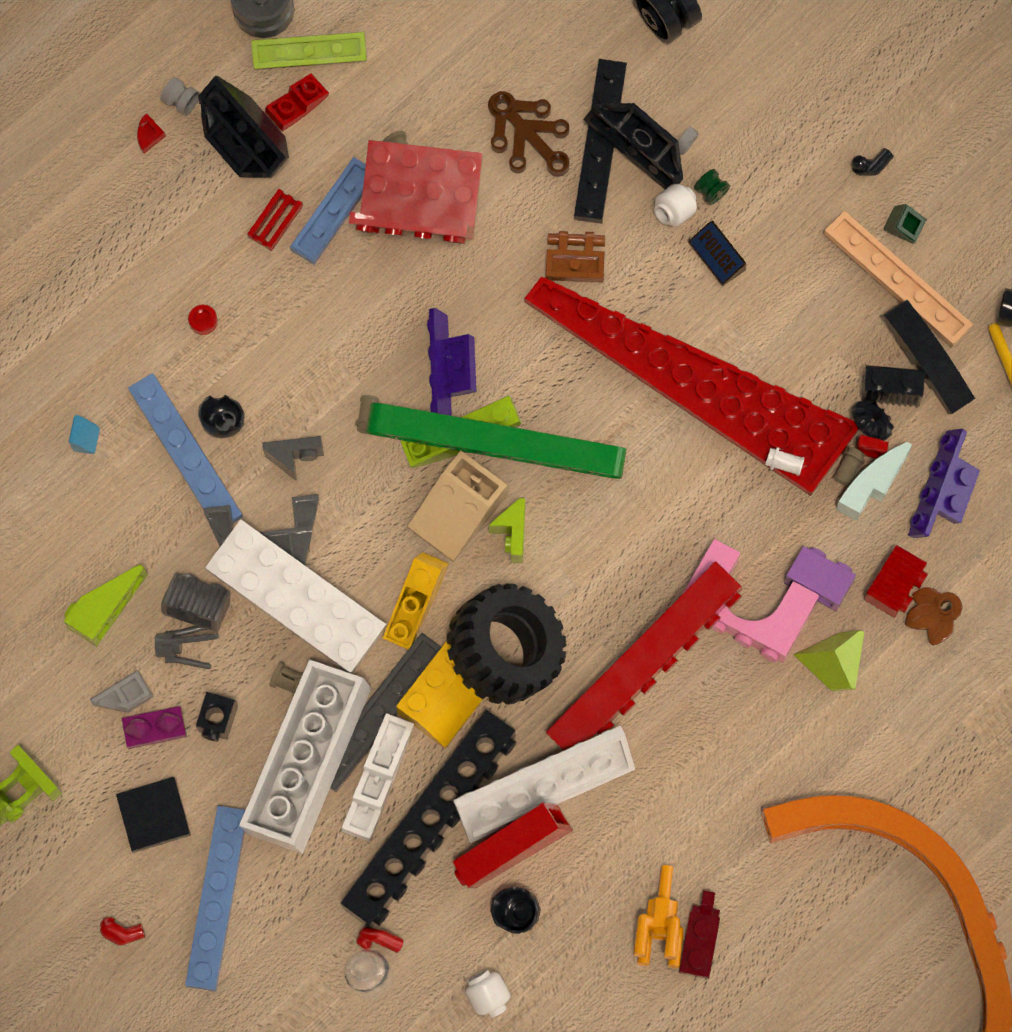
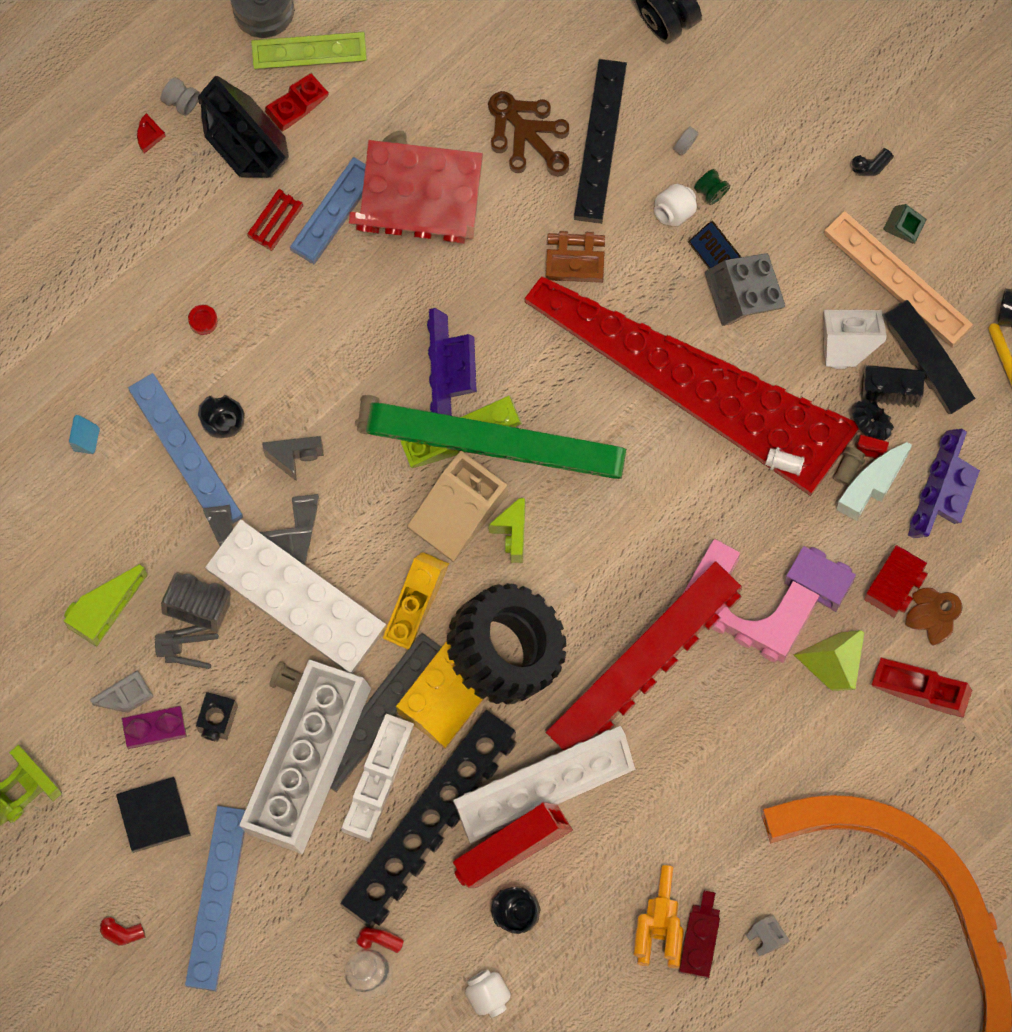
black wedge [583,103,683,189] -> none
none -> dark grey bracket [705,253,785,326]
none -> light grey tile [746,915,790,956]
none -> white slope [823,310,887,369]
none -> red slope [872,658,973,718]

